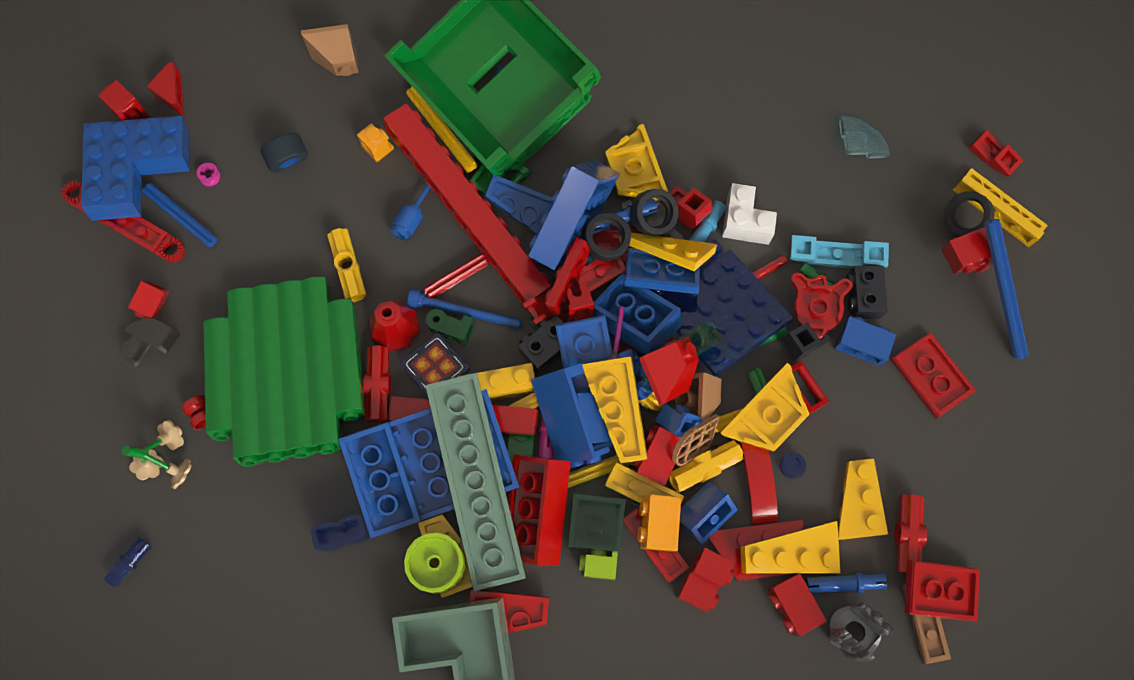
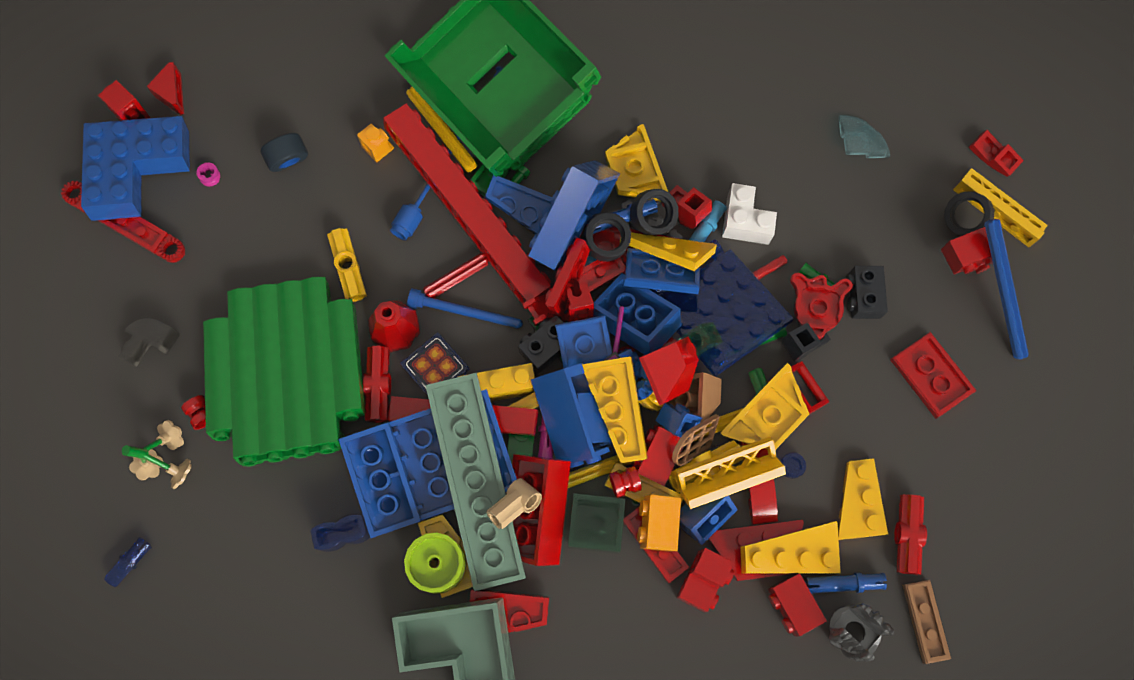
red brick [128,280,170,320] -> none
blue axle [142,183,218,248] -> none
medium nougat slope [301,24,359,76] -> none
dark green leg [426,309,475,346] -> none
lime brick [579,550,618,580] -> none
medium azure slope [790,235,889,269] -> none
blue brick [835,317,896,366] -> none
red tile [904,560,980,622] -> none
none -> tan piece [487,478,542,529]
none -> red wheel [609,466,642,498]
none -> yellow fence [676,437,786,509]

